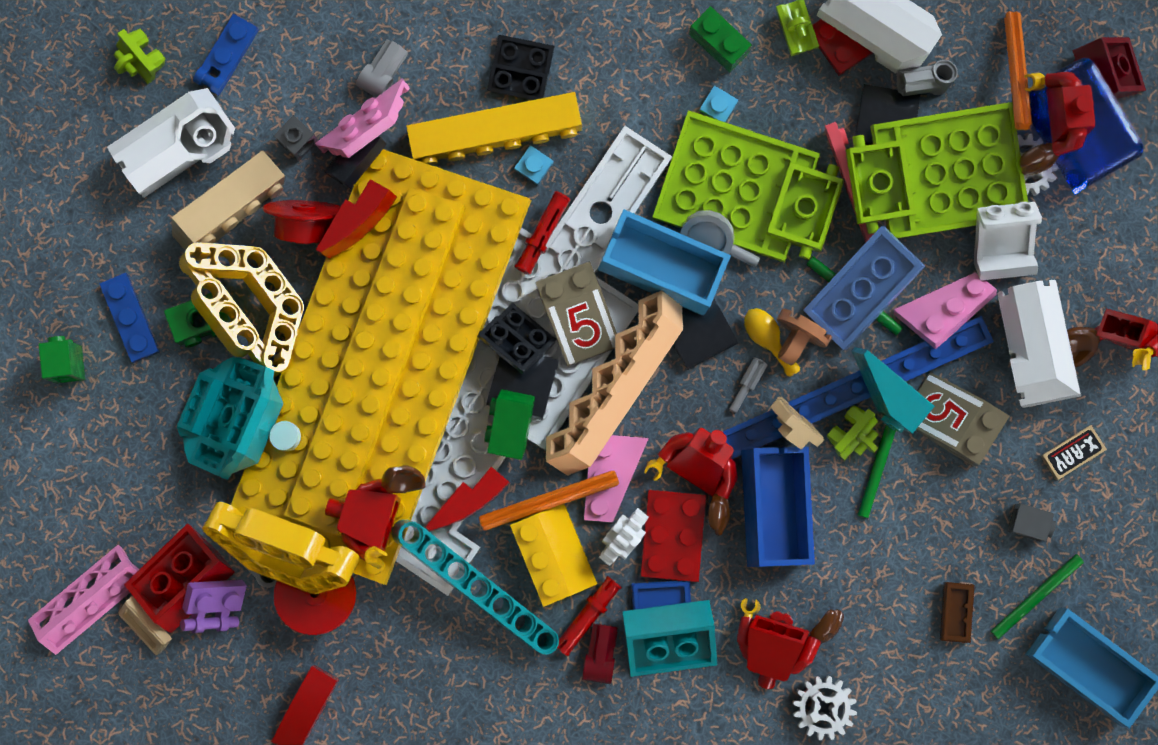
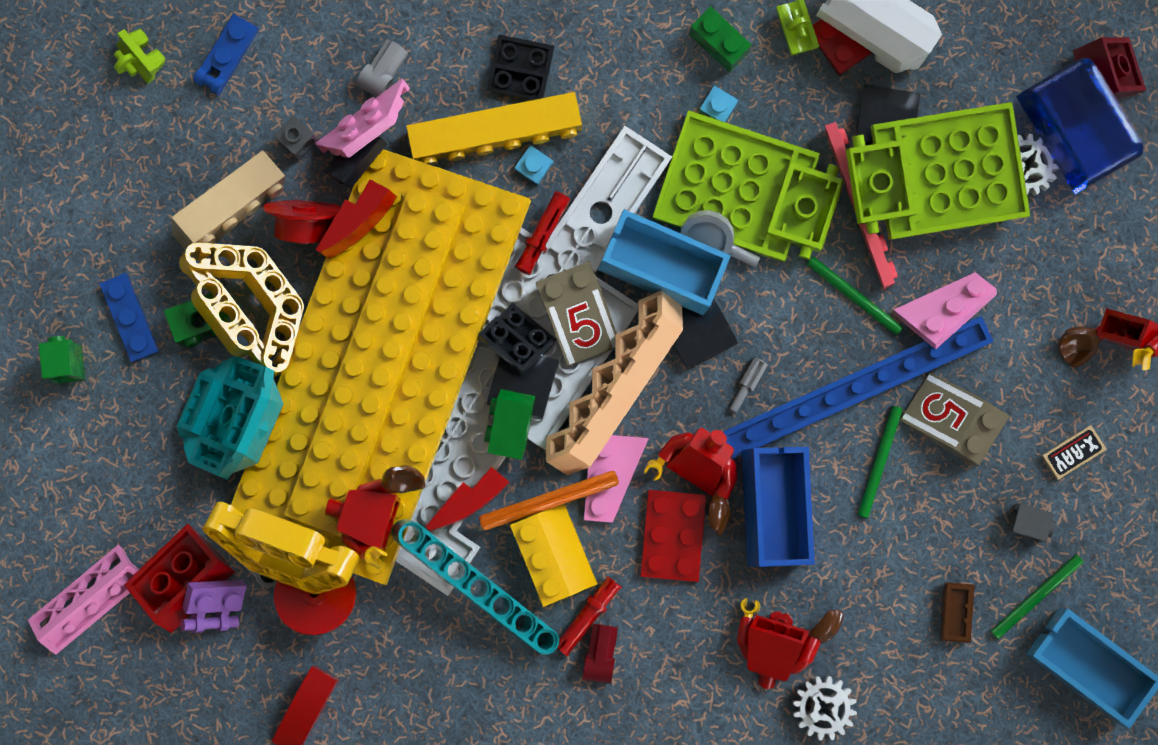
white brick [107,88,235,198] -> none
tan tile [118,596,172,655] -> none
light aqua tile [270,421,301,451] -> none
white gear [599,508,649,566] -> none
teal slope [622,600,717,677] -> none
blue tile [631,581,691,610] -> none
yellow piece [744,308,800,377] -> none
tan plate [770,396,824,450] -> none
nougat tile [776,309,832,365] -> none
medium blue plate [803,226,925,350] -> none
lime hips [827,405,879,461] -> none
teal slope [851,347,935,434] -> none
light grey piece [896,60,958,96] -> none
white panel [974,202,1042,281] -> none
white brick [997,280,1081,408] -> none
orange axle [1004,11,1032,131] -> none
red torso [1019,72,1095,175] -> none

